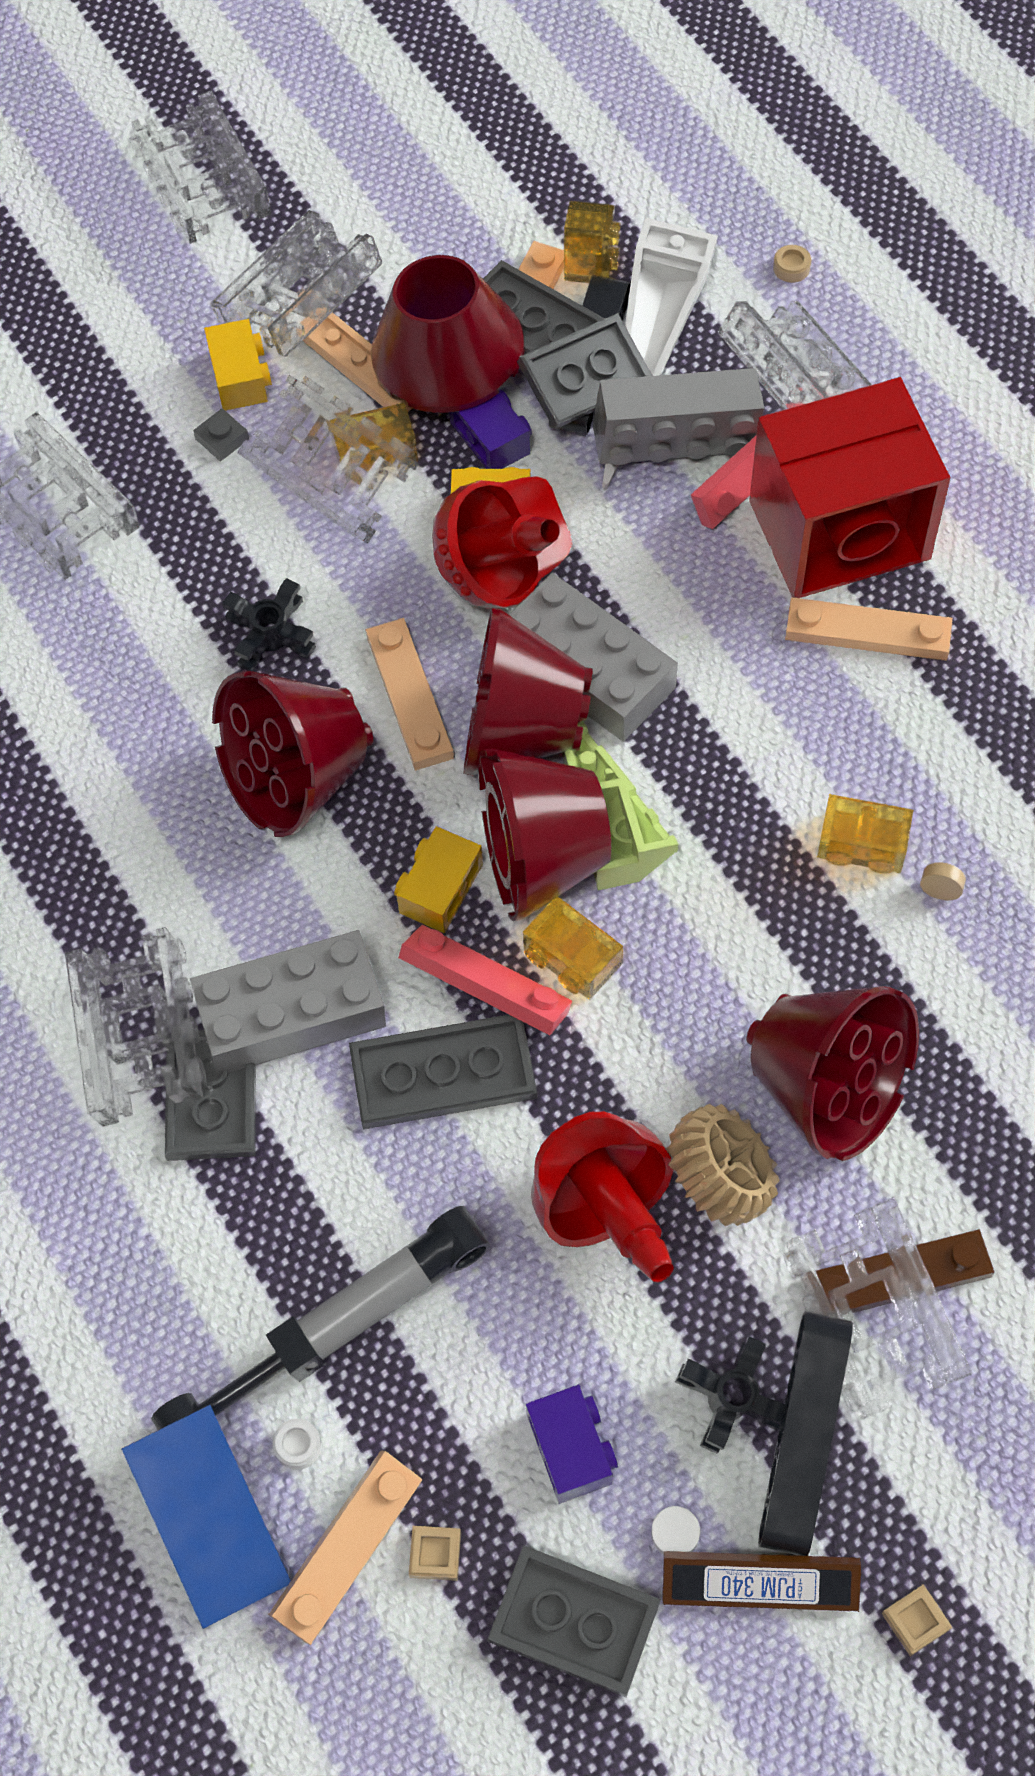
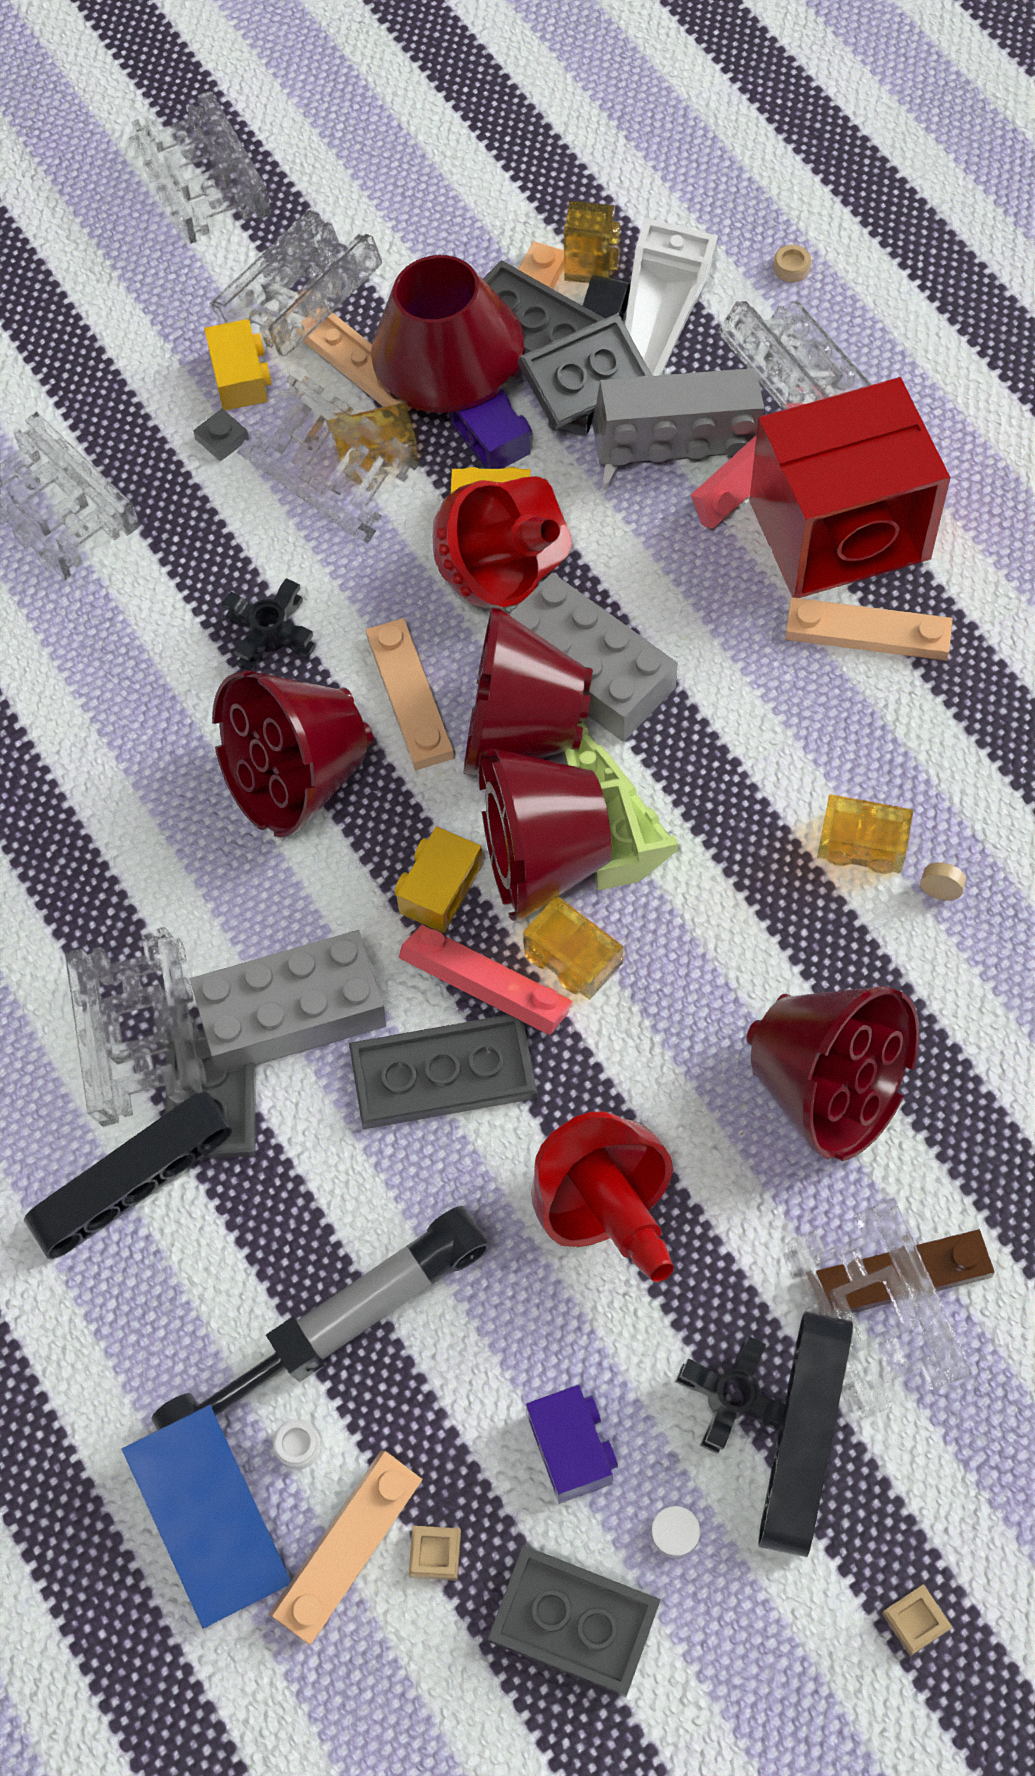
tile [662,1551,861,1612] -> none
tan gear [666,1104,780,1226] -> none
none -> black beam [24,1092,233,1259]

